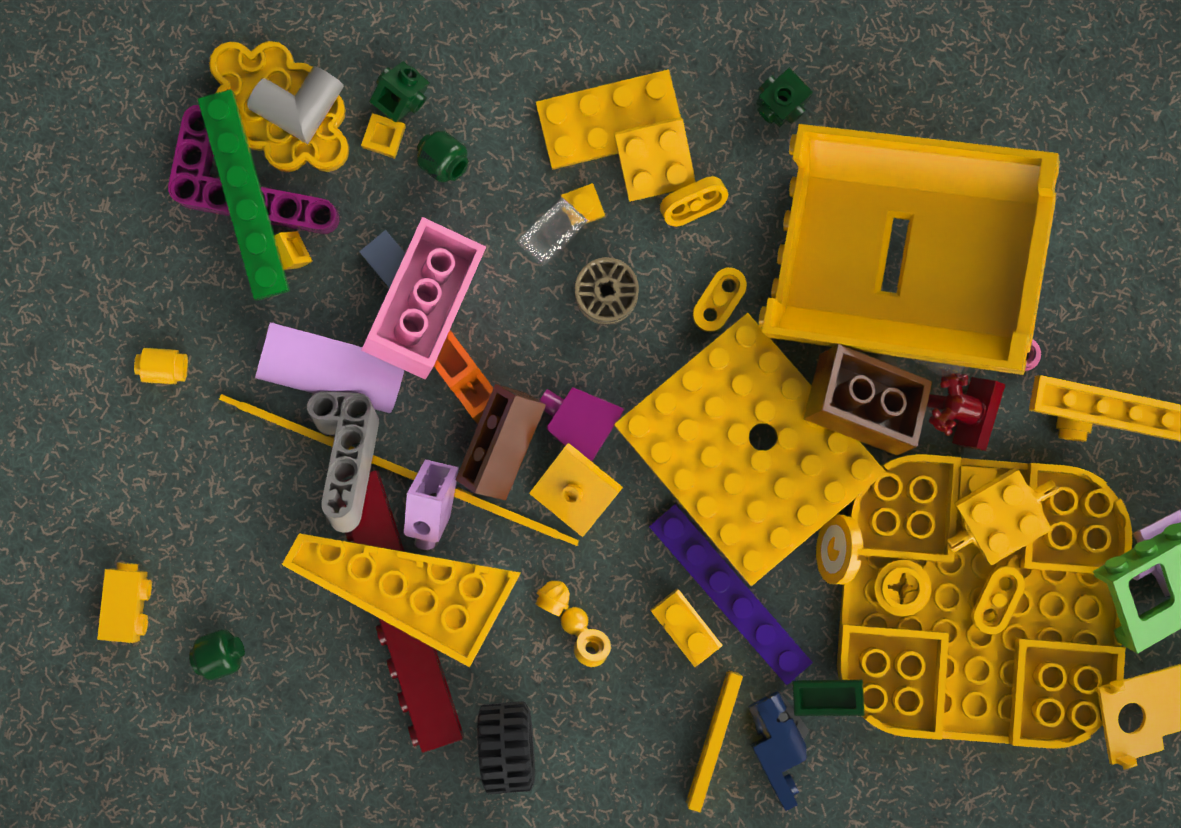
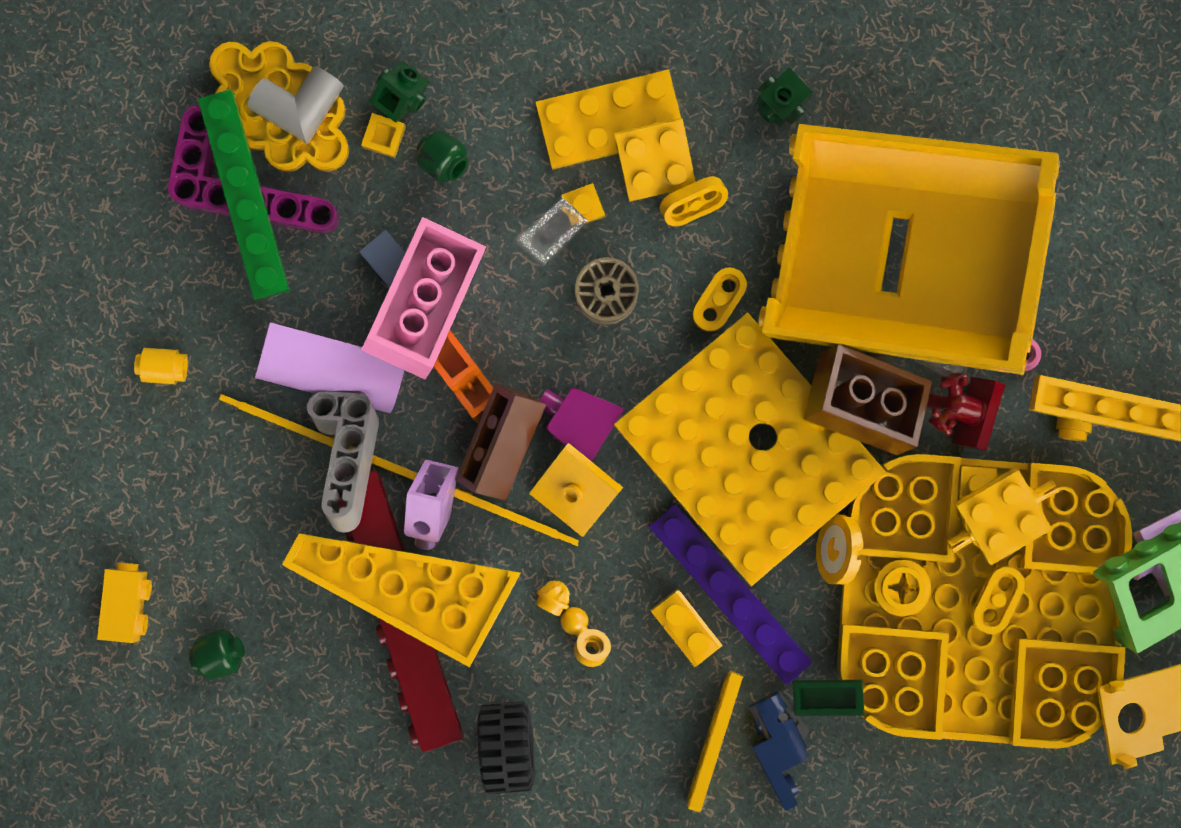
yellow plate [275,231,313,270] -> none

